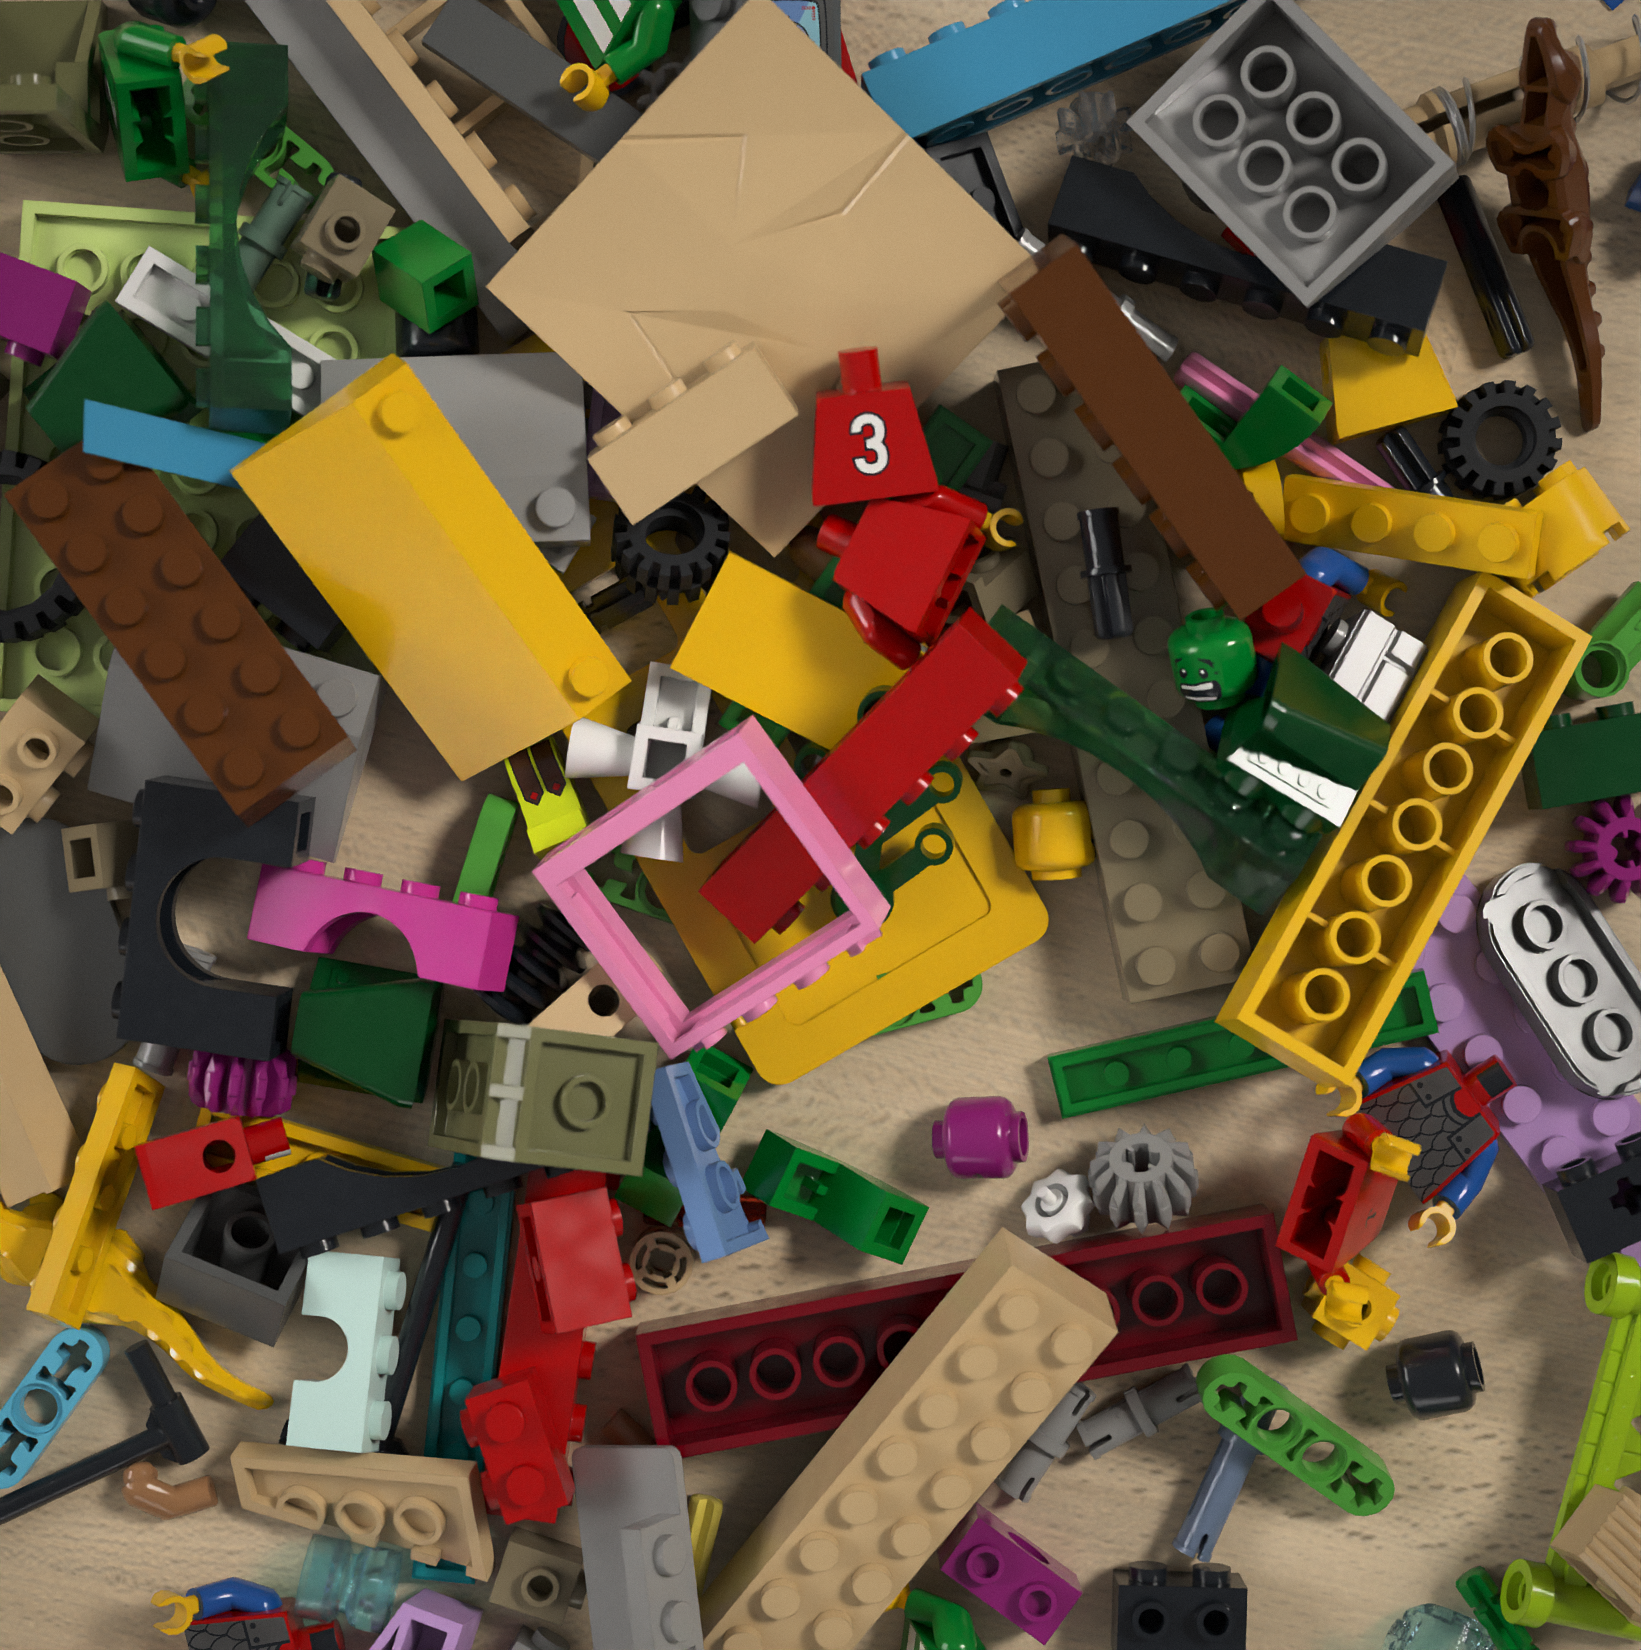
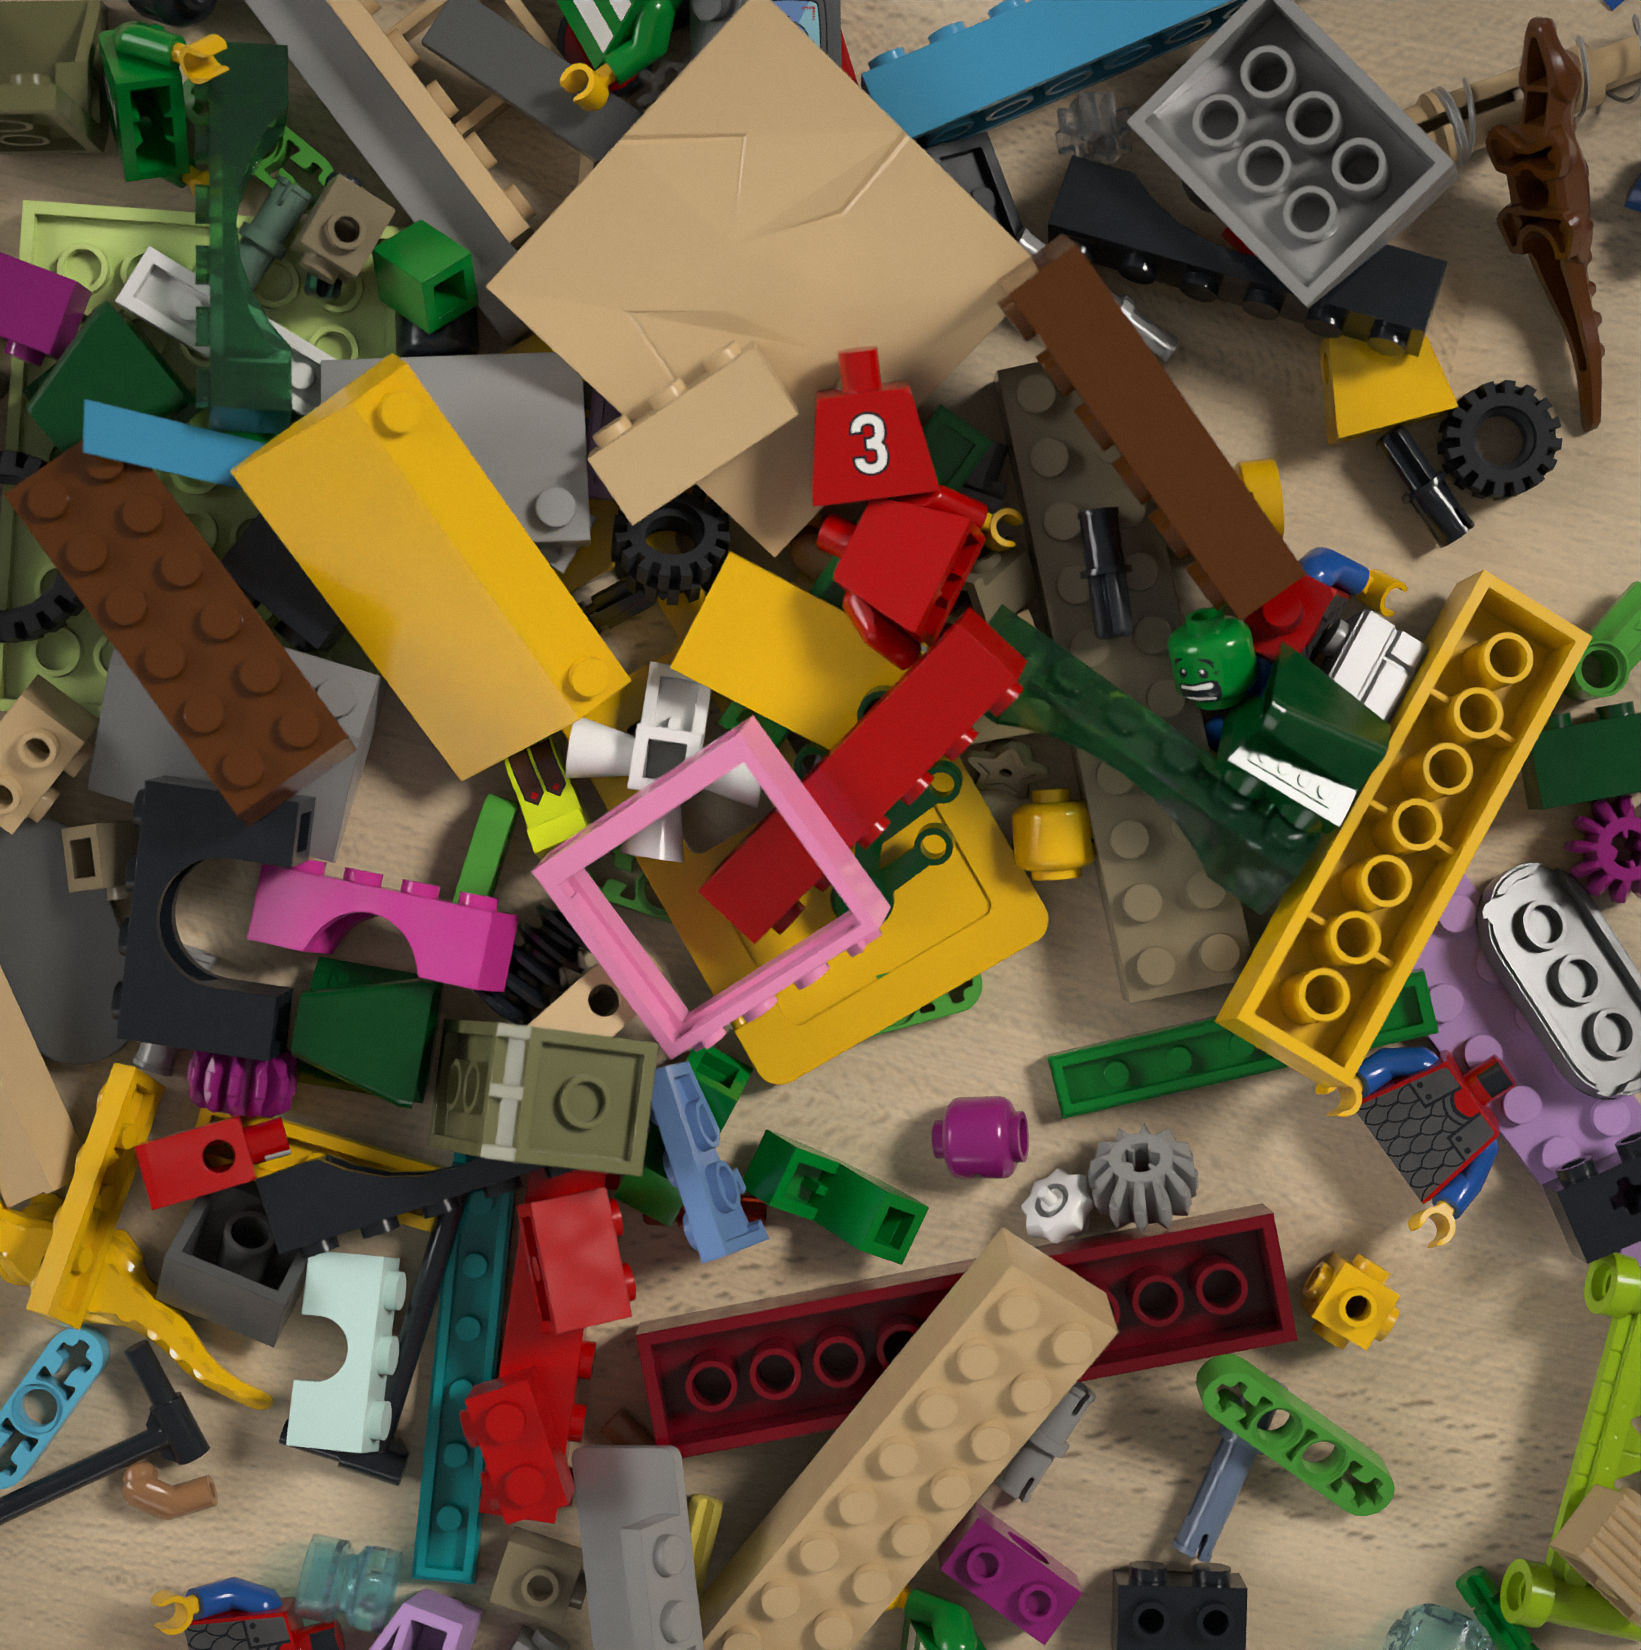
tan wing [230,1441,496,1582] -> none
tan wheel [629,1223,696,1296] -> none
light grey pin [1076,1363,1202,1460] -> none
bright pink axle [1174,352,1395,489] -> none
green brick [1180,365,1333,470] -> none
red torso [1275,1113,1421,1325] -> none
yellow plate [1283,474,1543,579] -> none
black head [1386,1330,1485,1420] -> none
black axle [1437,175,1535,359] -> none
yellow brick [1502,460,1631,599] -> none

